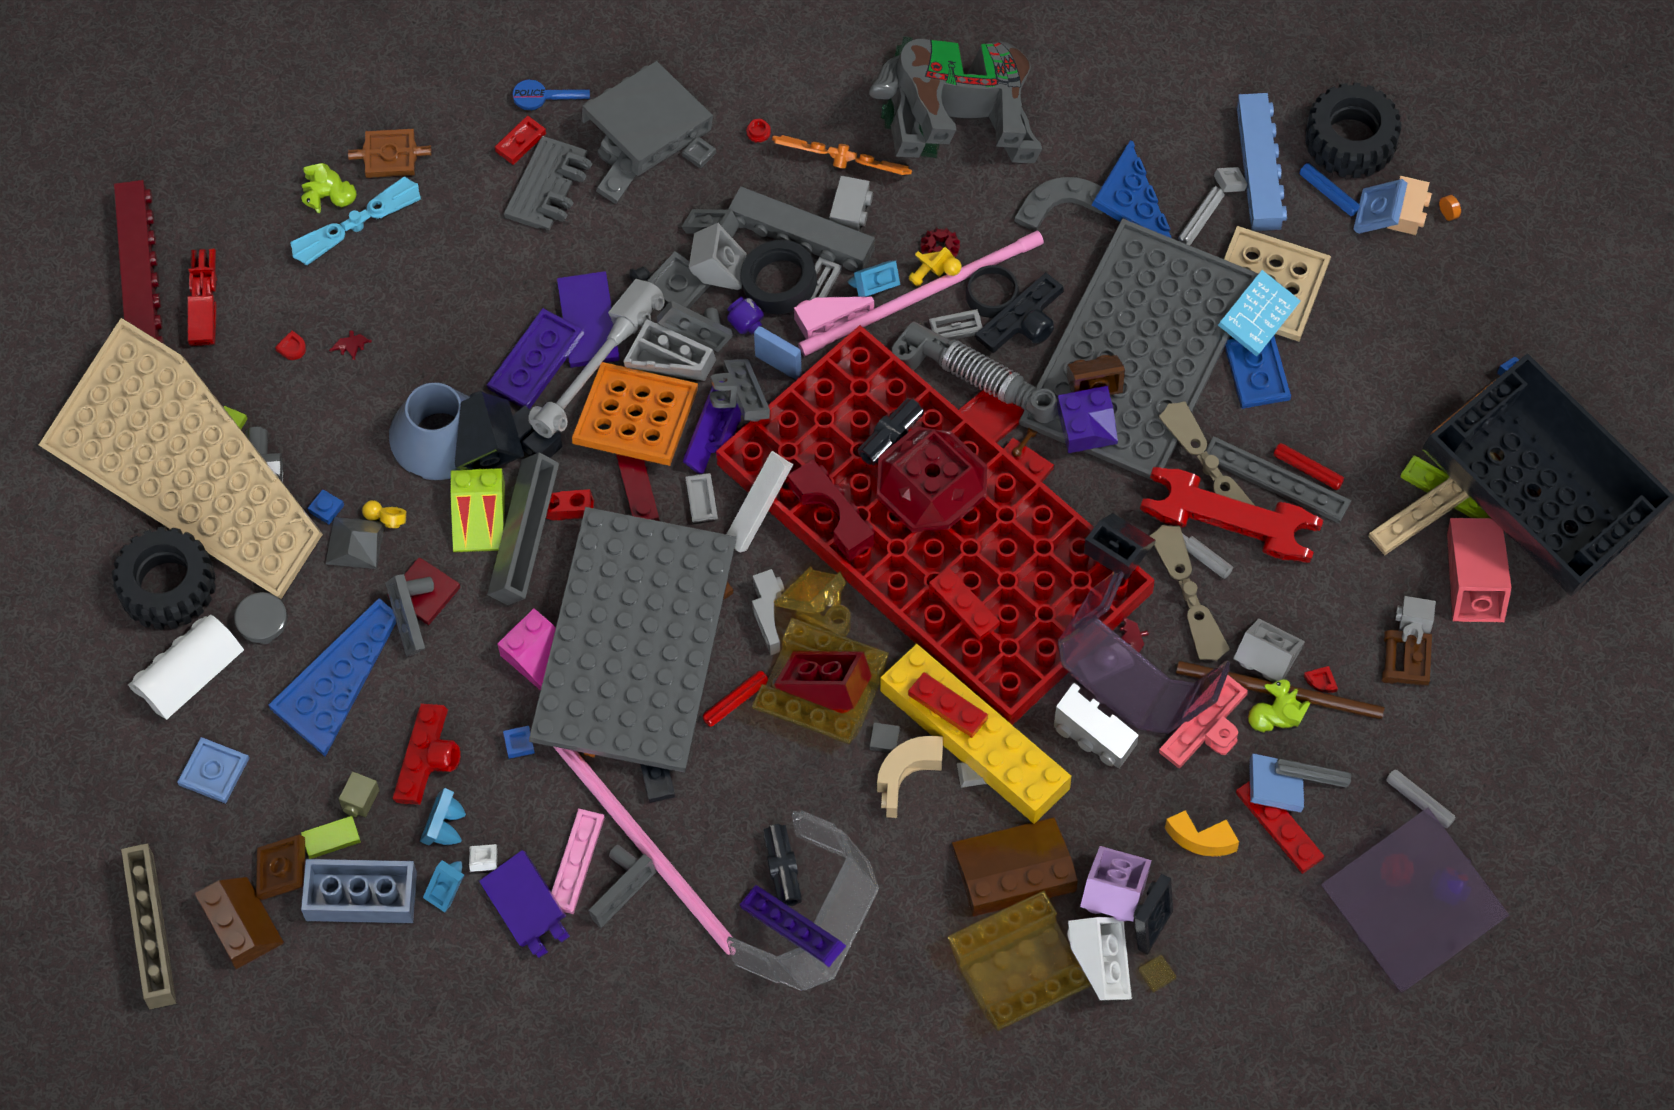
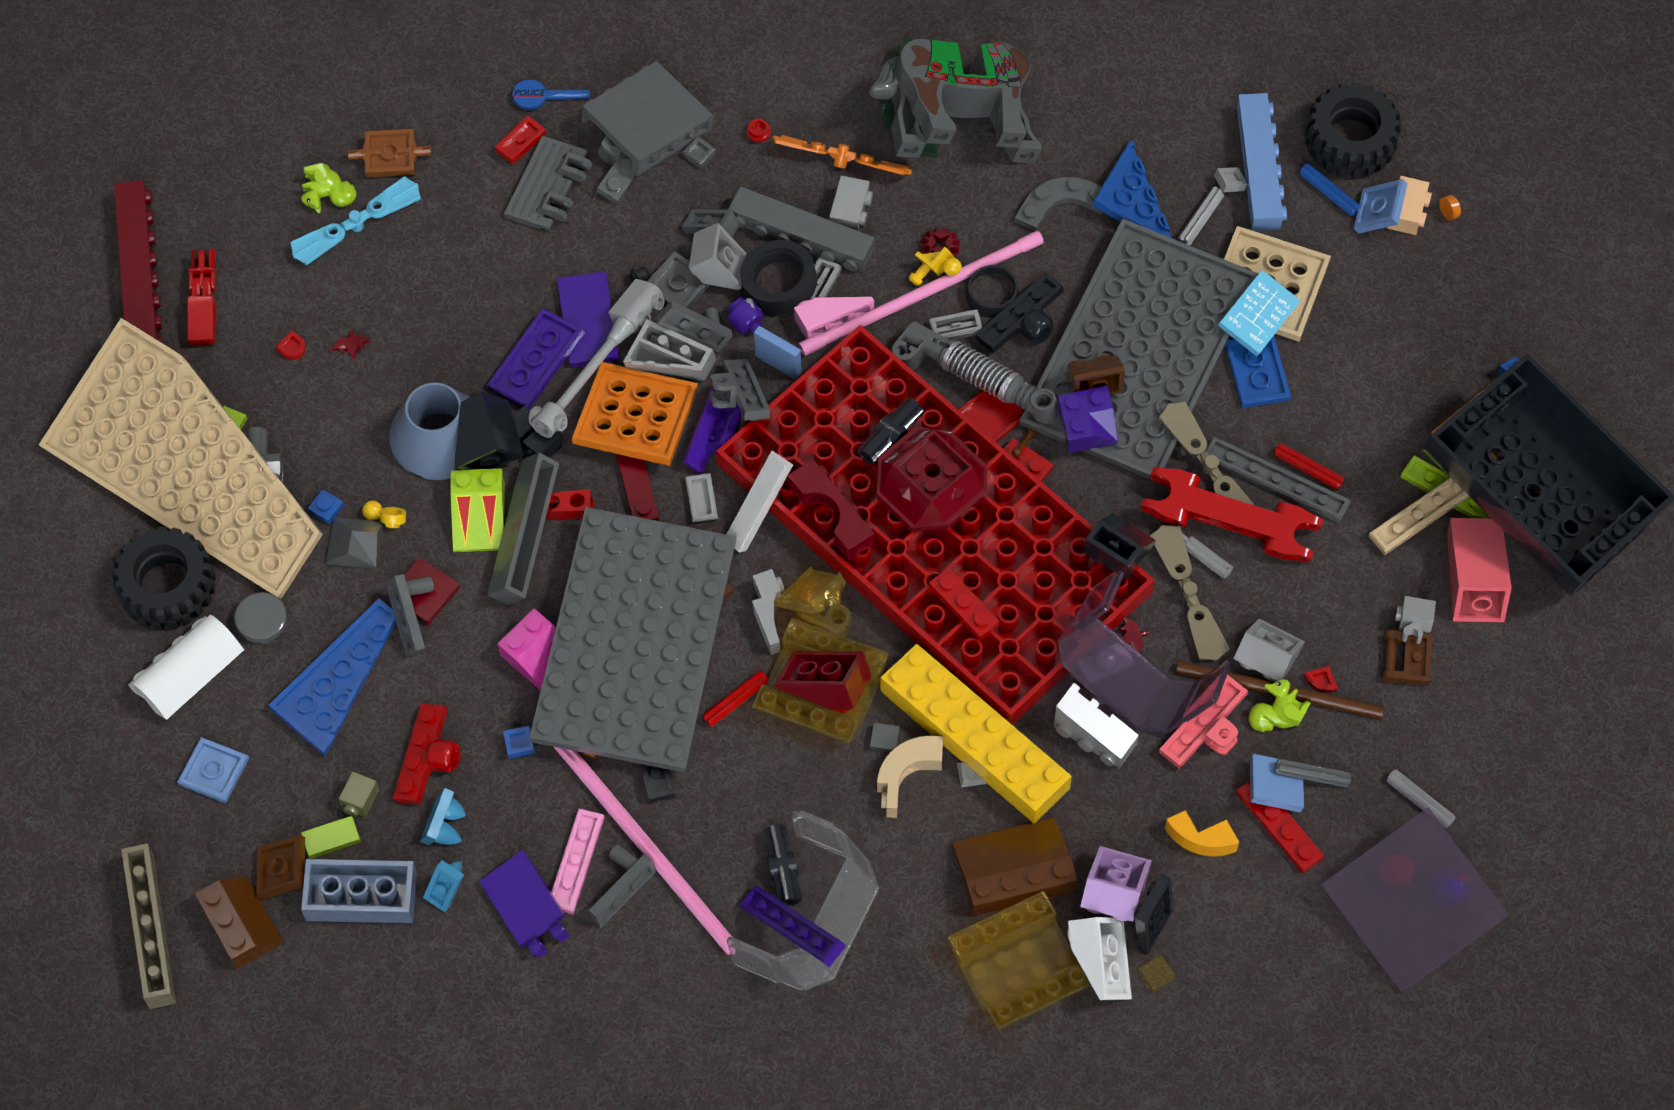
white tile [469,844,497,872] -> none
dark azure tile [848,261,900,297] -> none
red plate [908,672,988,738] -> none

